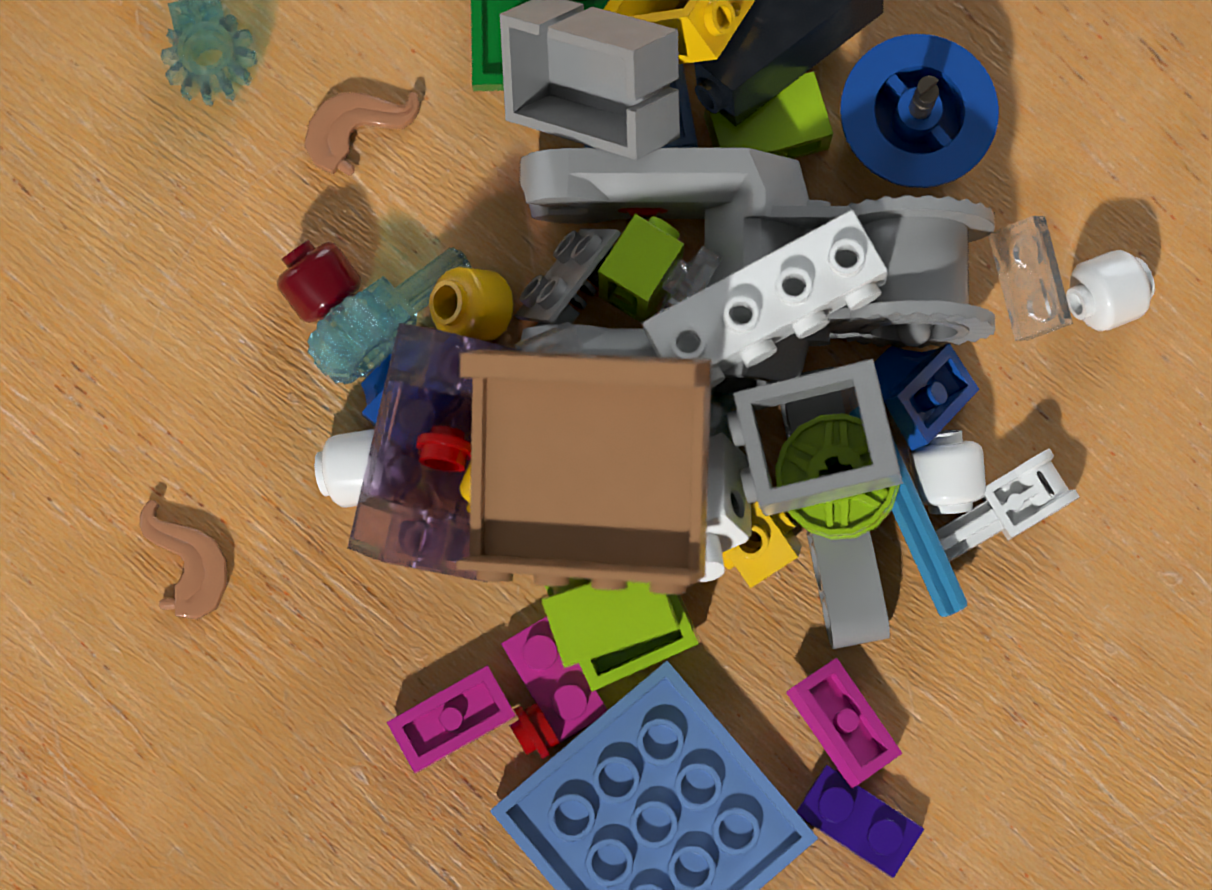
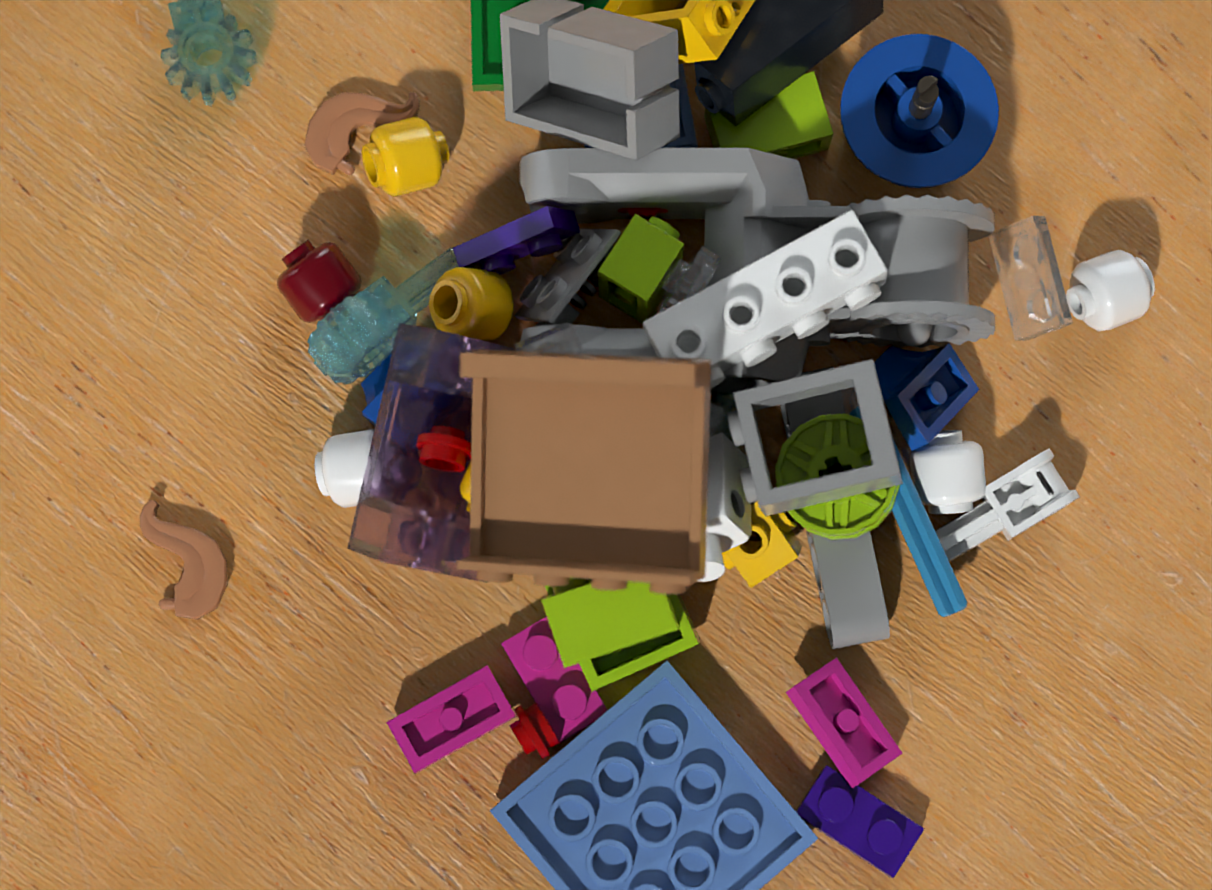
none -> yellow head [362,117,449,197]
none -> dark purple plate [453,206,580,275]

